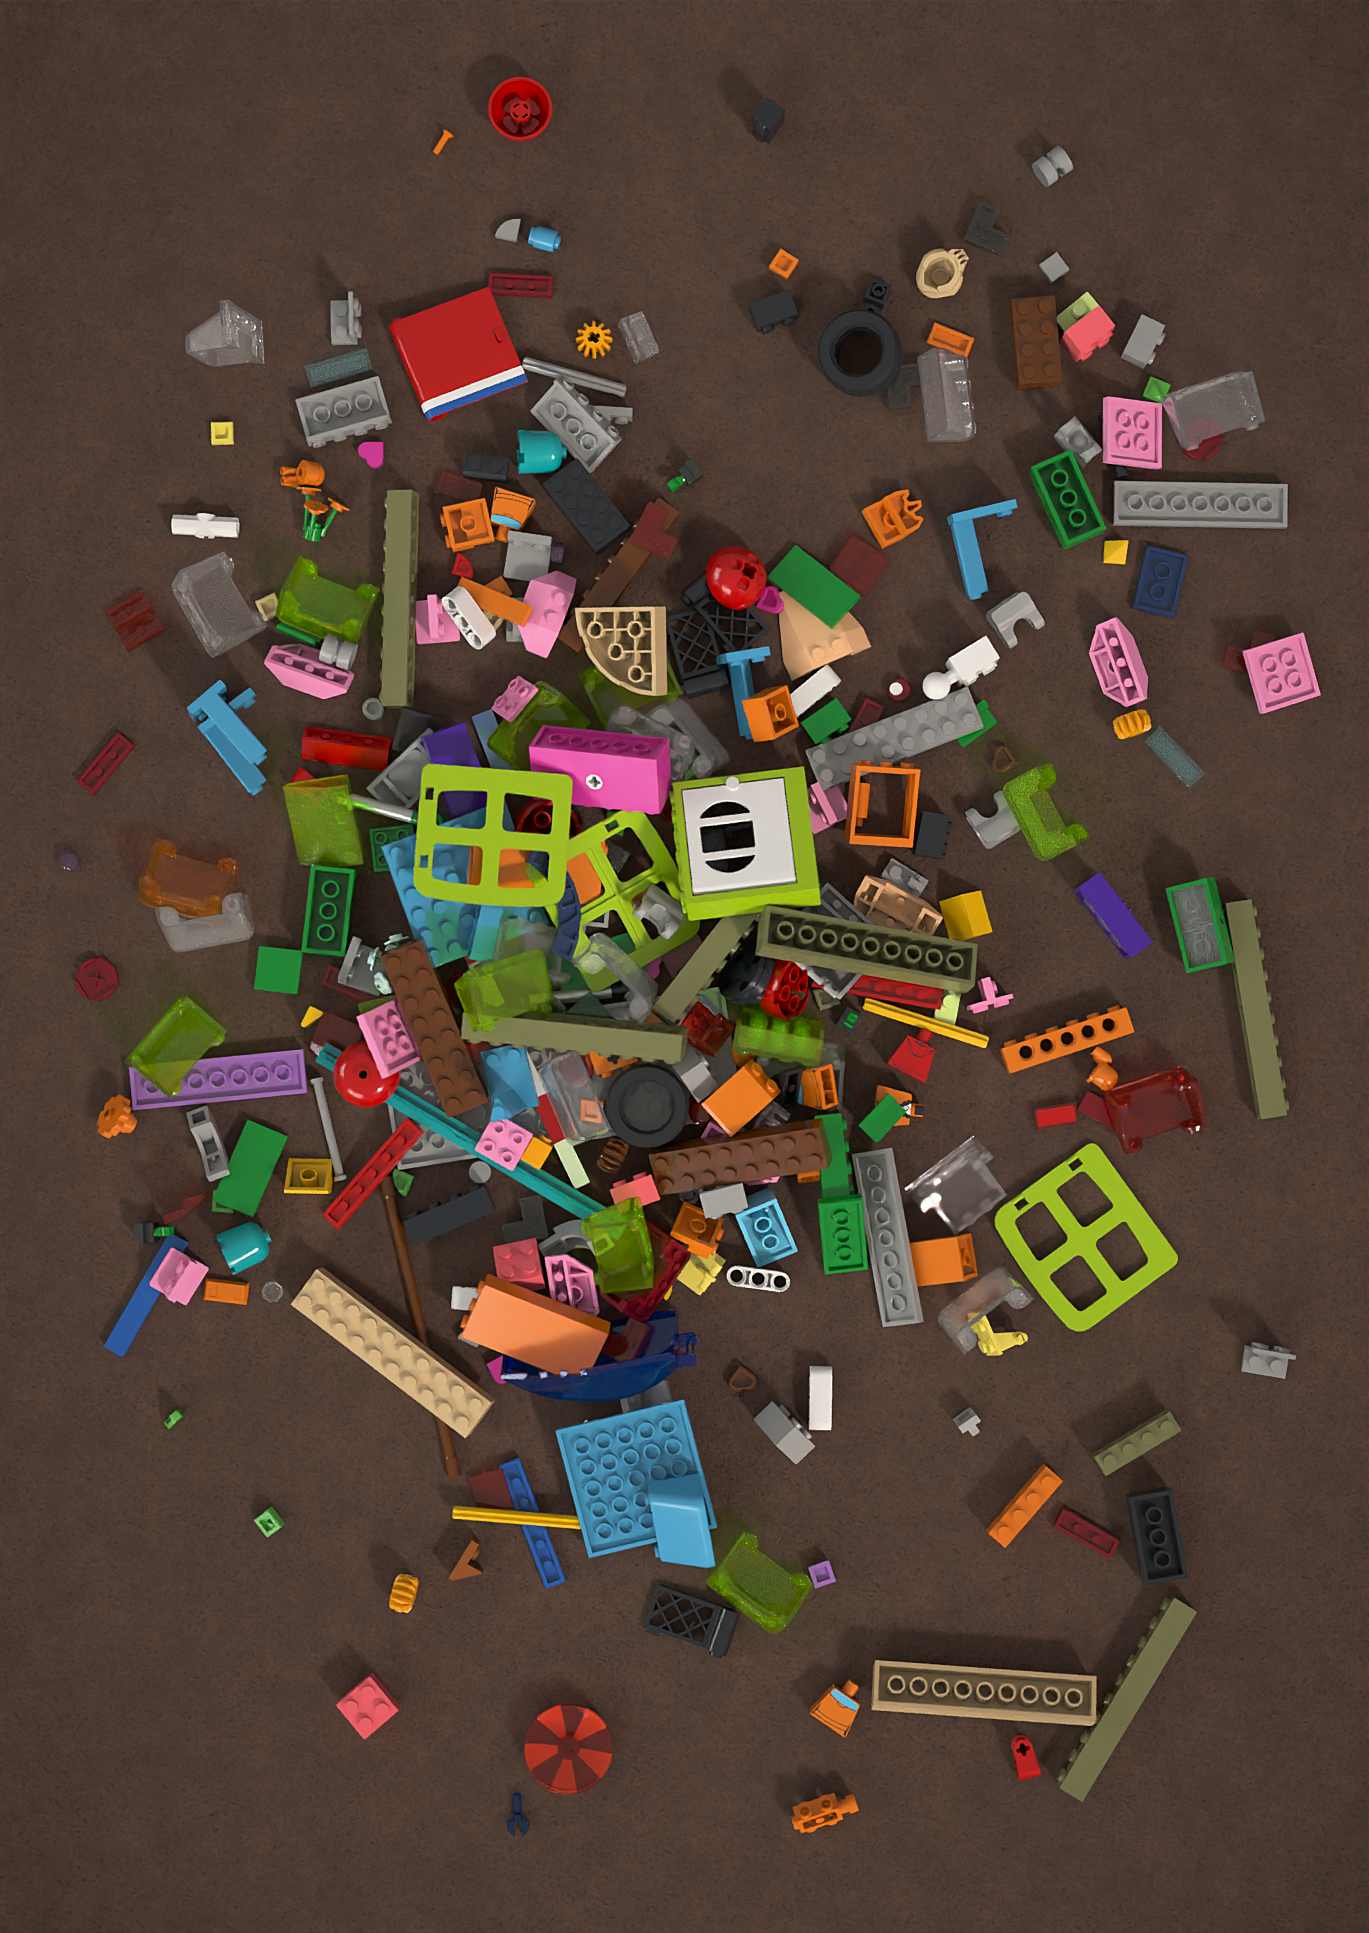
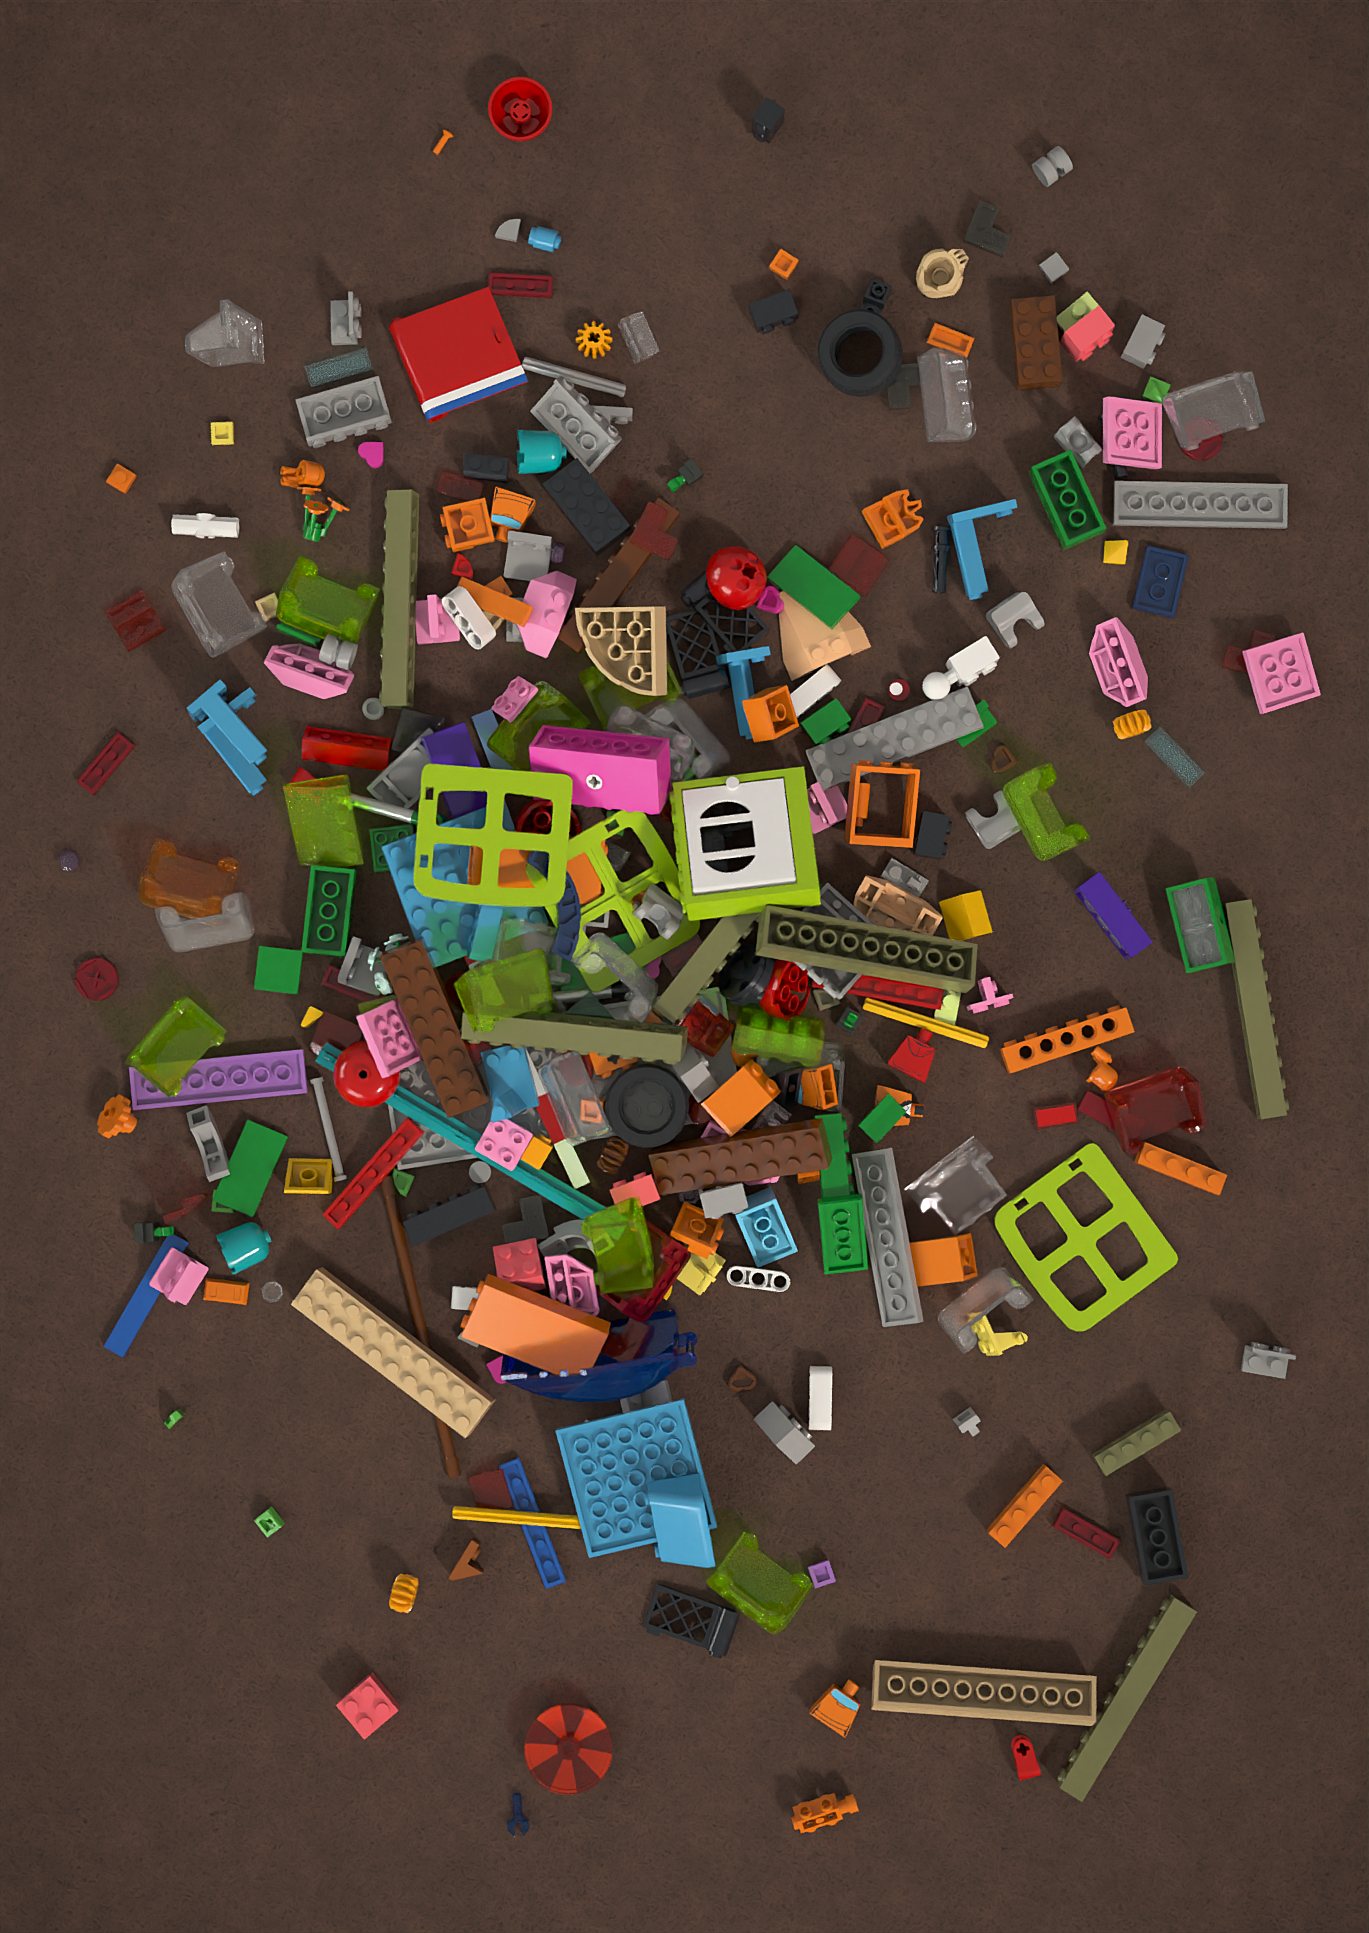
none -> orange plate [106,464,137,494]
none -> black pin [931,526,951,593]
none -> orange brick [1134,1142,1227,1195]

